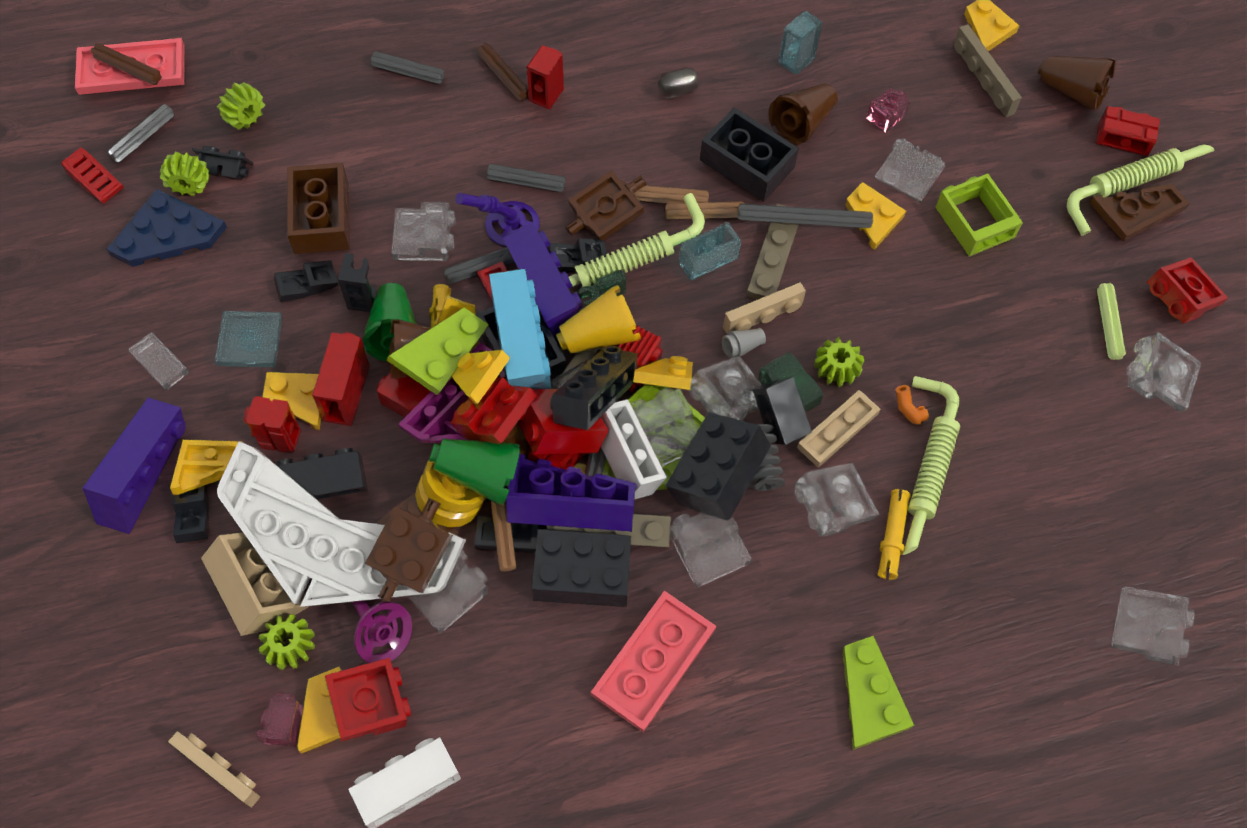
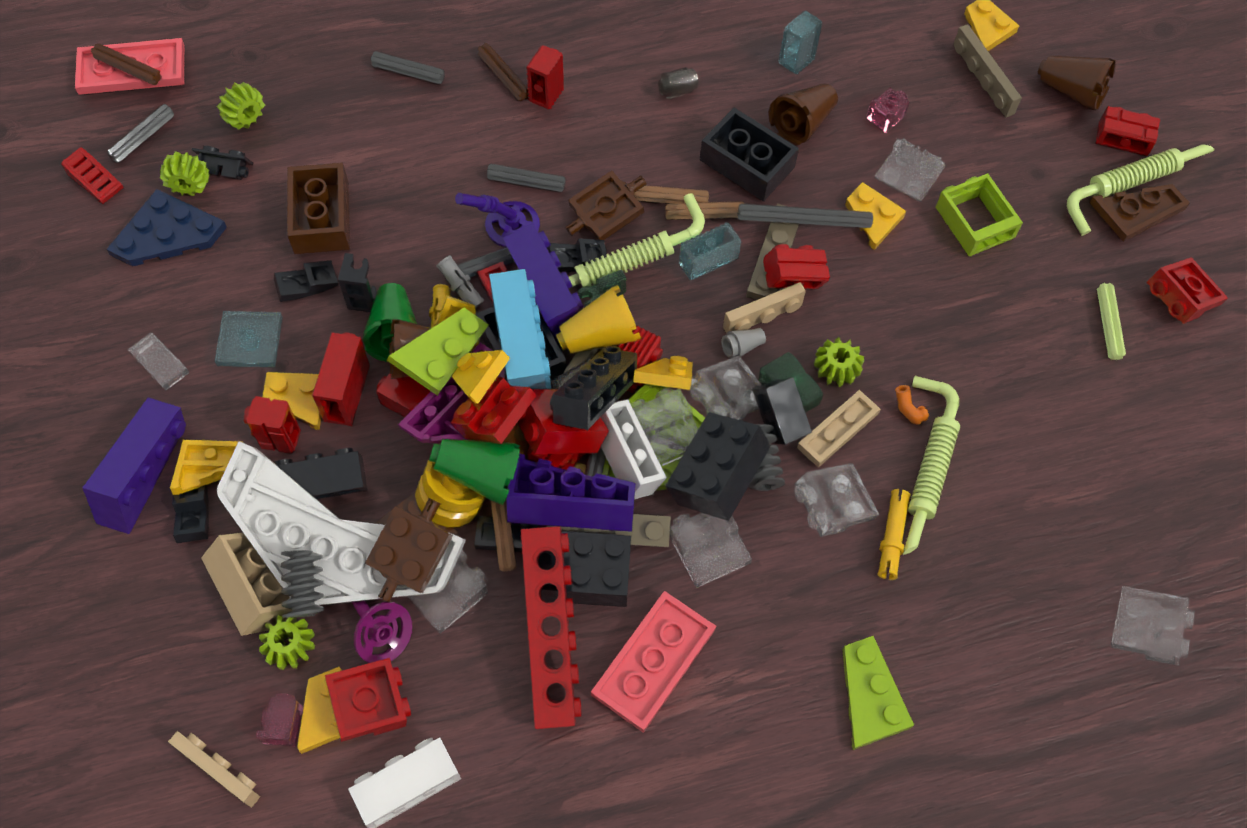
clear plate [392,202,455,261] -> none
clear plate [1126,332,1202,412] -> none
none -> dark grey piece [281,550,324,618]
none -> light grey pin [436,255,485,308]
none -> red brick [521,526,582,729]
none -> red brick [763,244,830,289]

